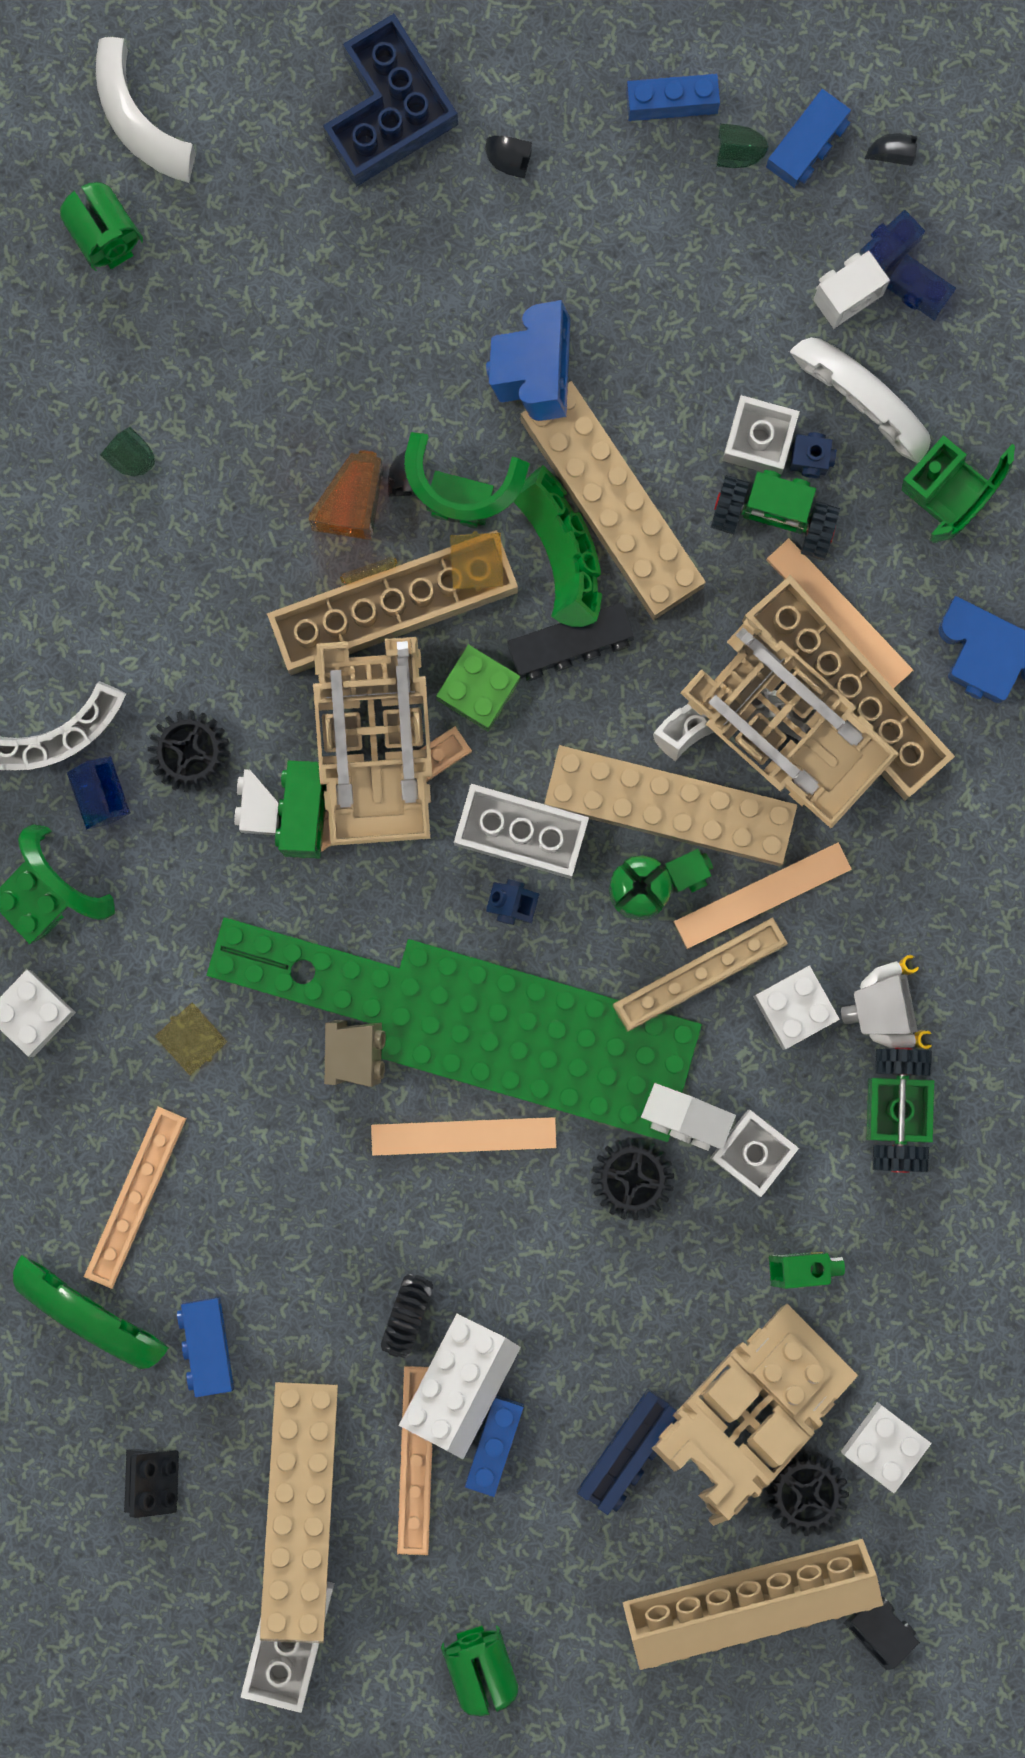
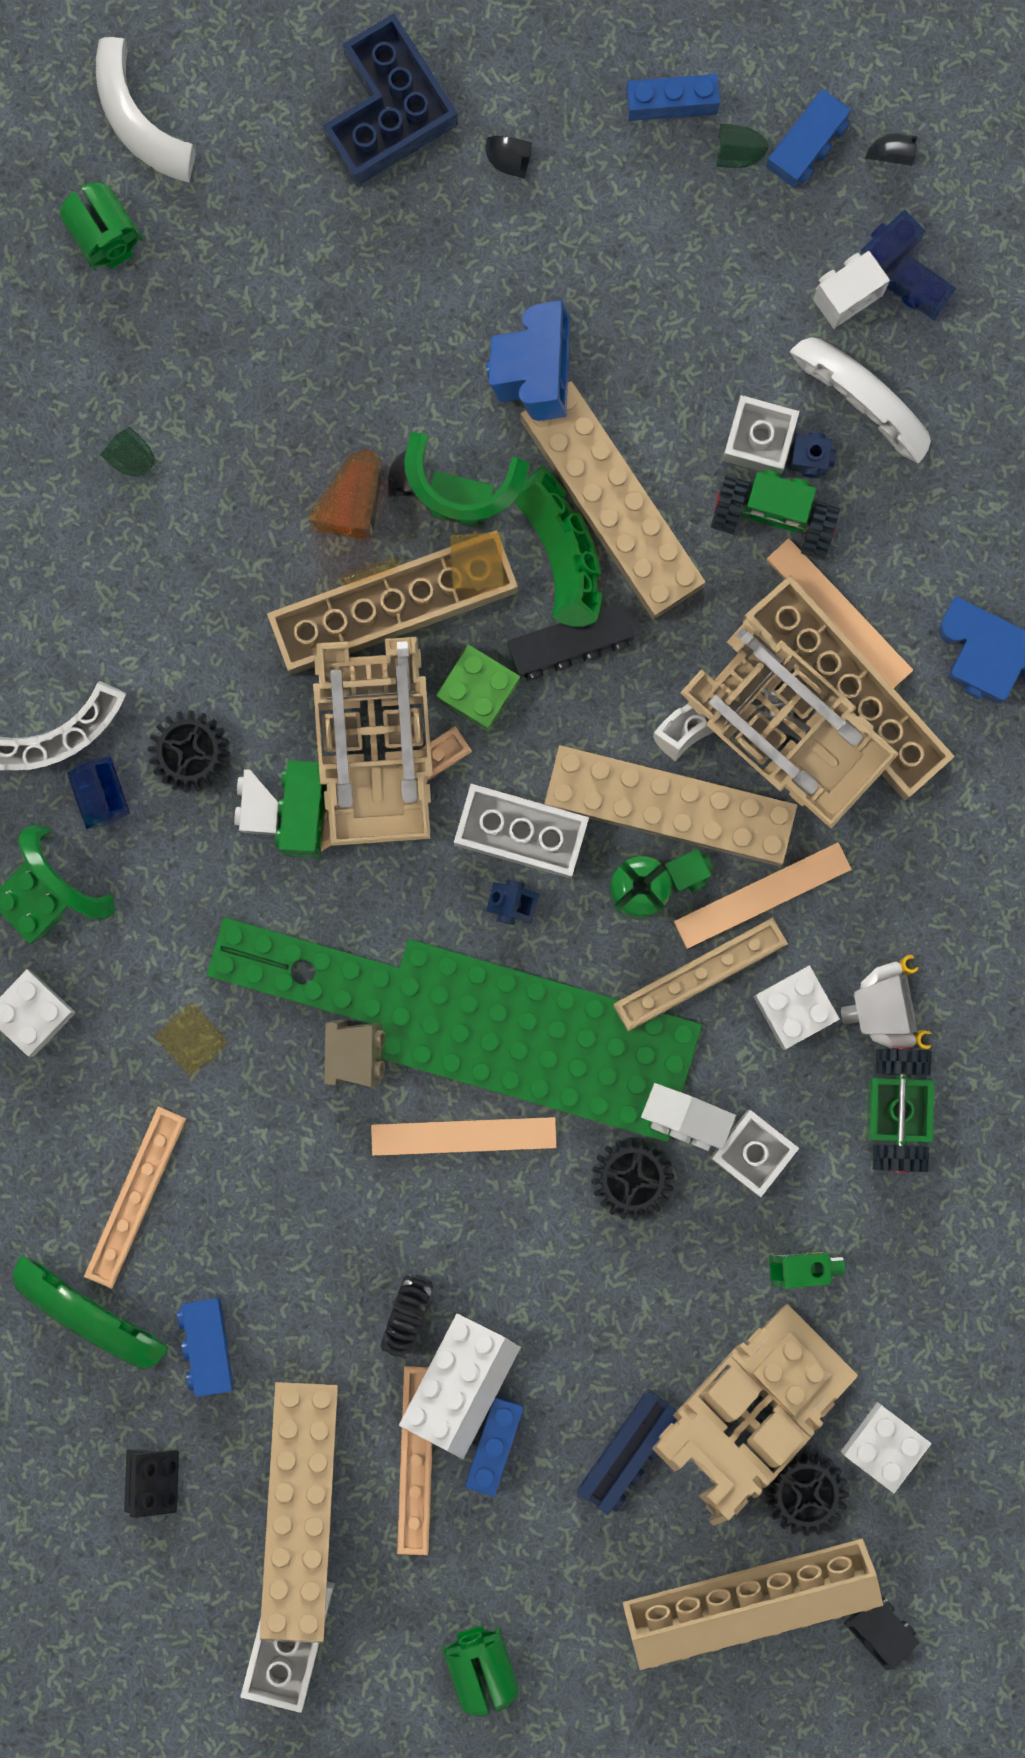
green piece [901,435,1015,543] -> none

